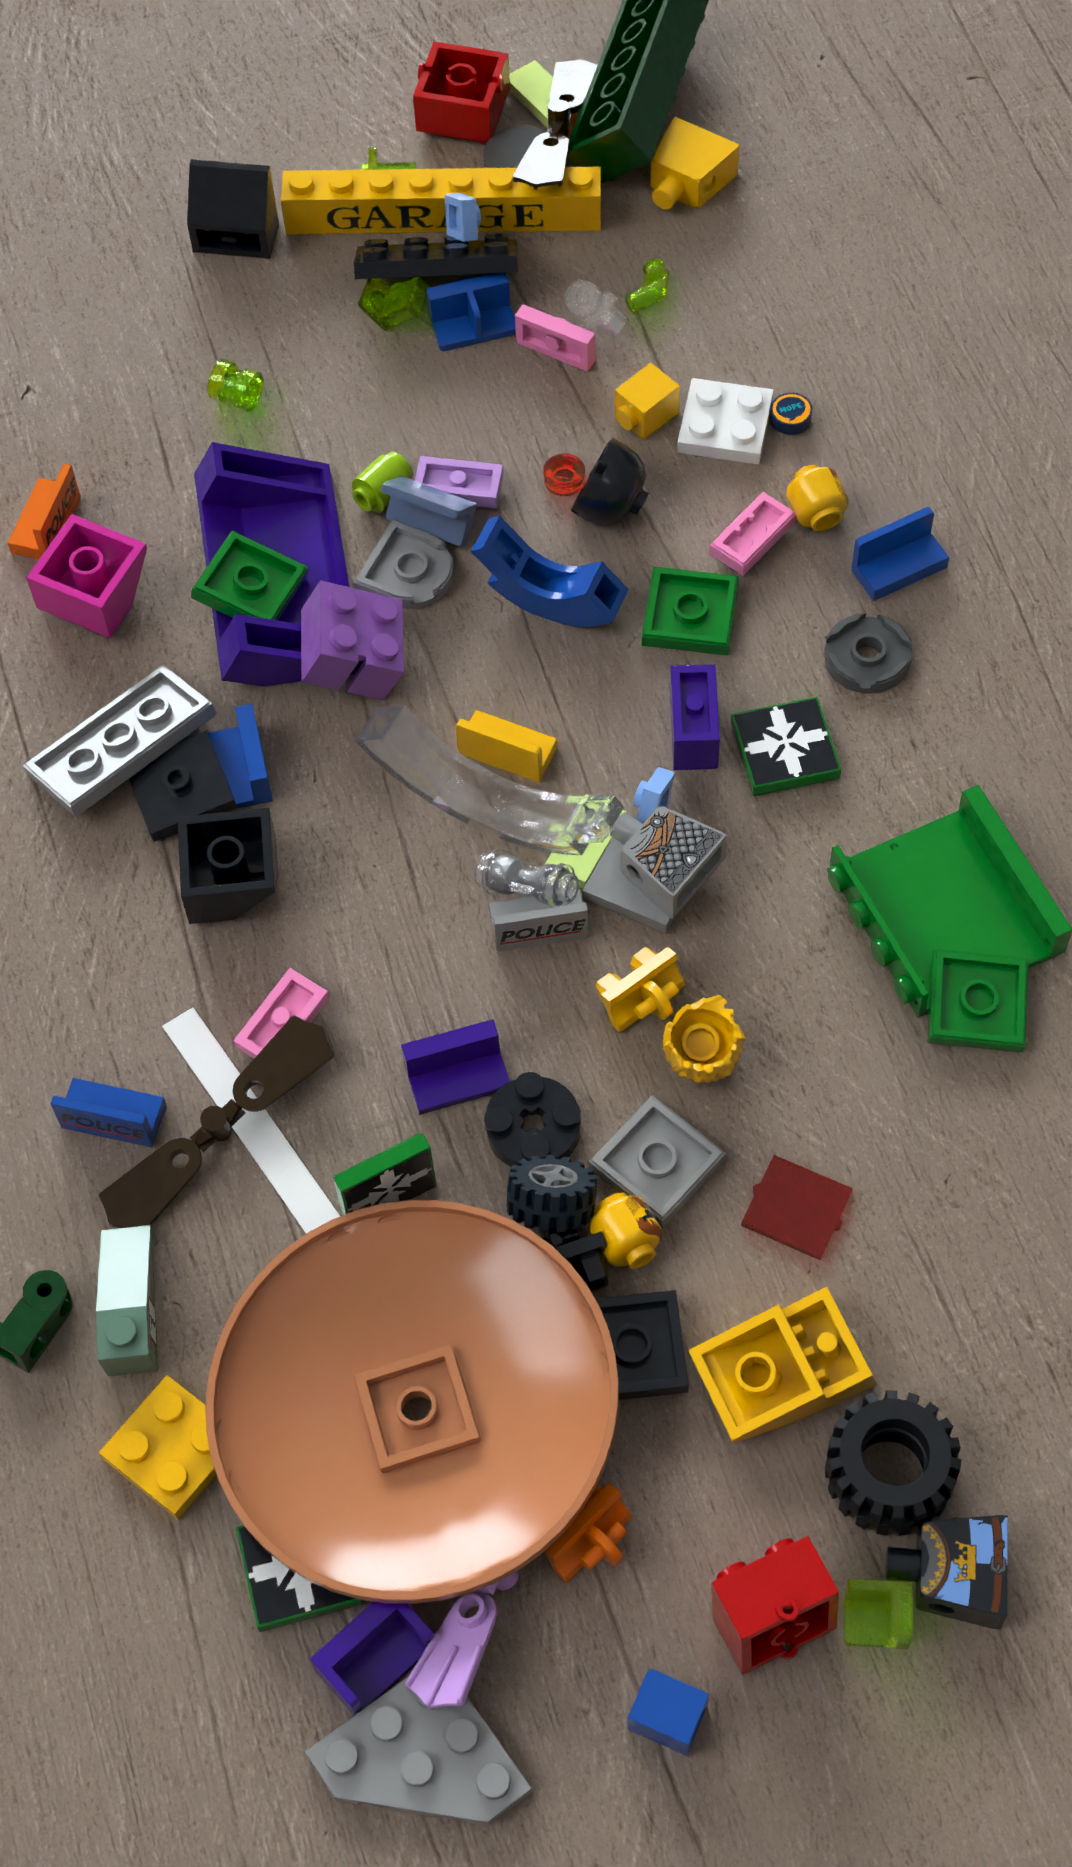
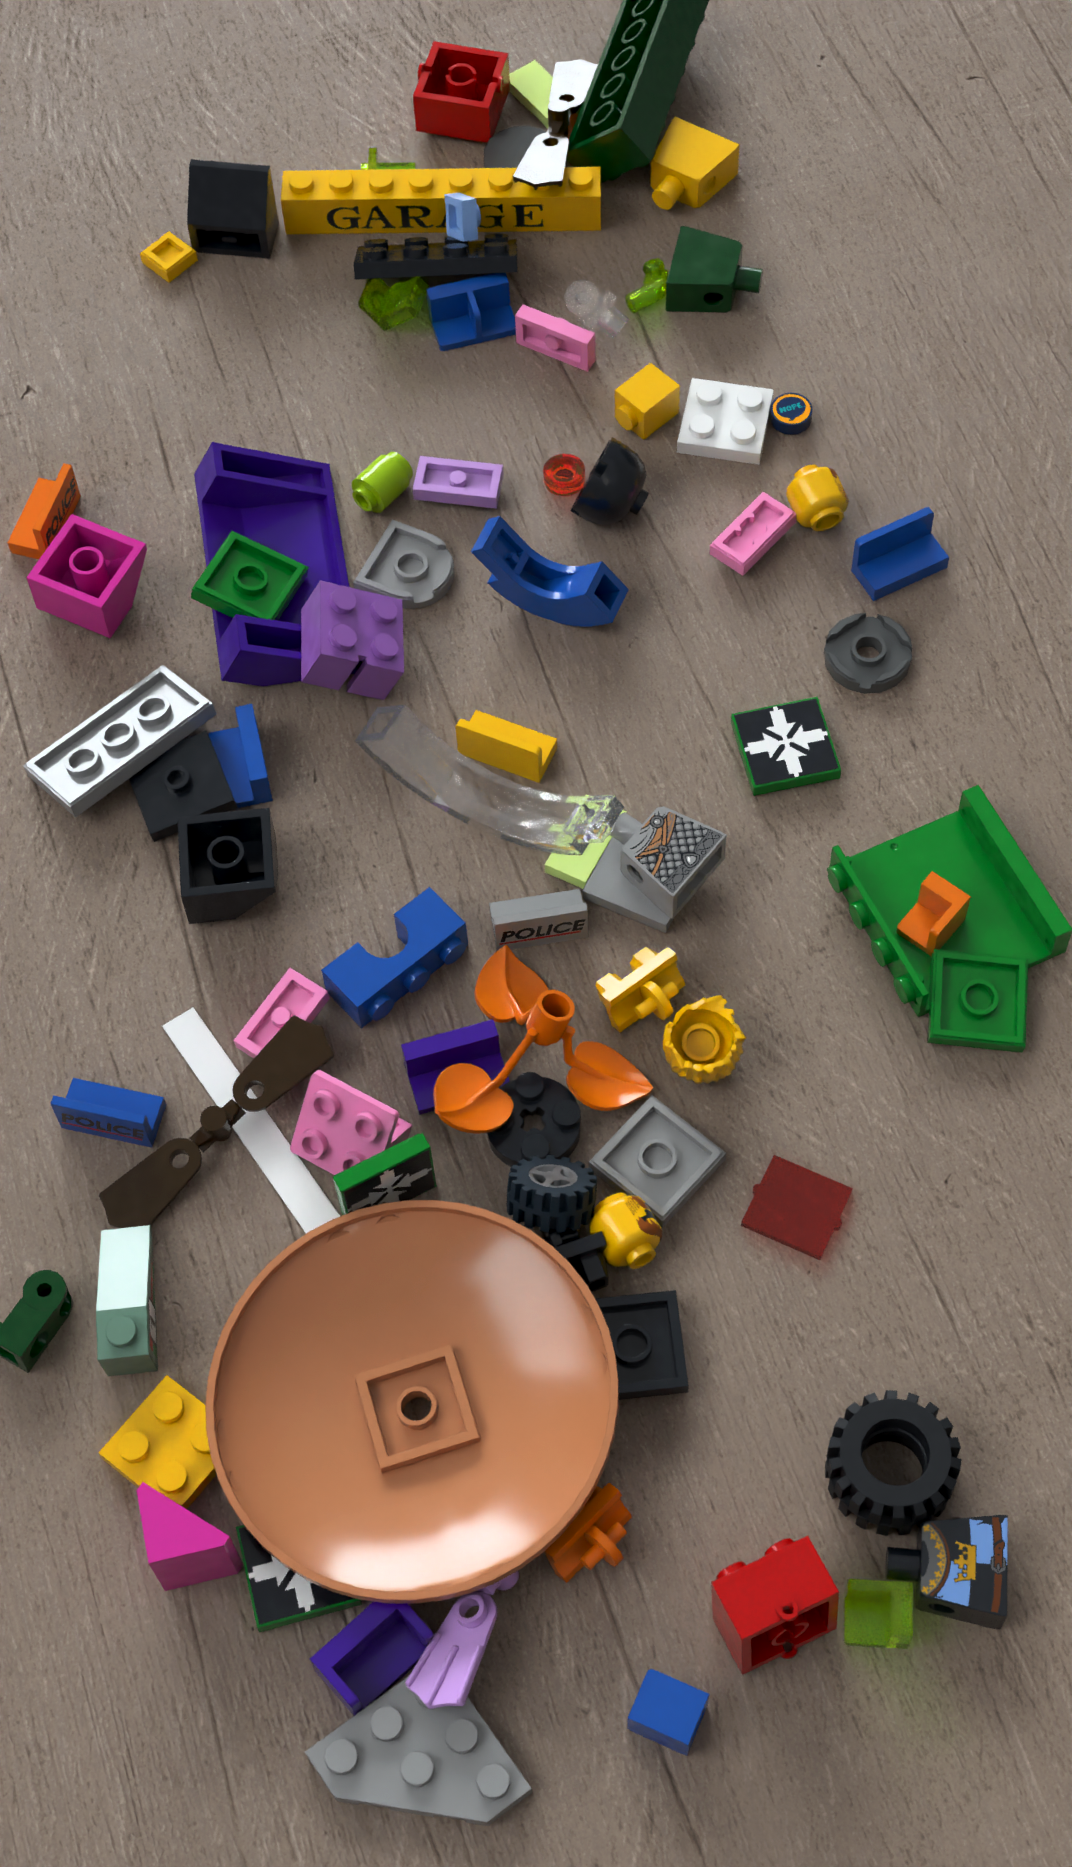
clear neon green wheel [207,359,264,412] -> none
sand blue panel [381,476,477,547] -> none
clear piece [474,849,579,908] -> none
light blue plate [633,767,675,824] -> none
green tile [641,566,739,655] -> none
dark purple panel [670,664,720,770] -> none
yellow slope [688,1287,877,1443] -> none
none -> dark pink slope [136,1482,243,1591]
none -> yellow tile [140,231,198,283]
none -> bright pink bracket [290,1070,412,1175]
none -> blue arch [321,887,468,1029]
none -> orange plant [433,945,653,1134]
none -> dark green torso [666,226,763,313]
none -> orange panel [897,871,971,956]

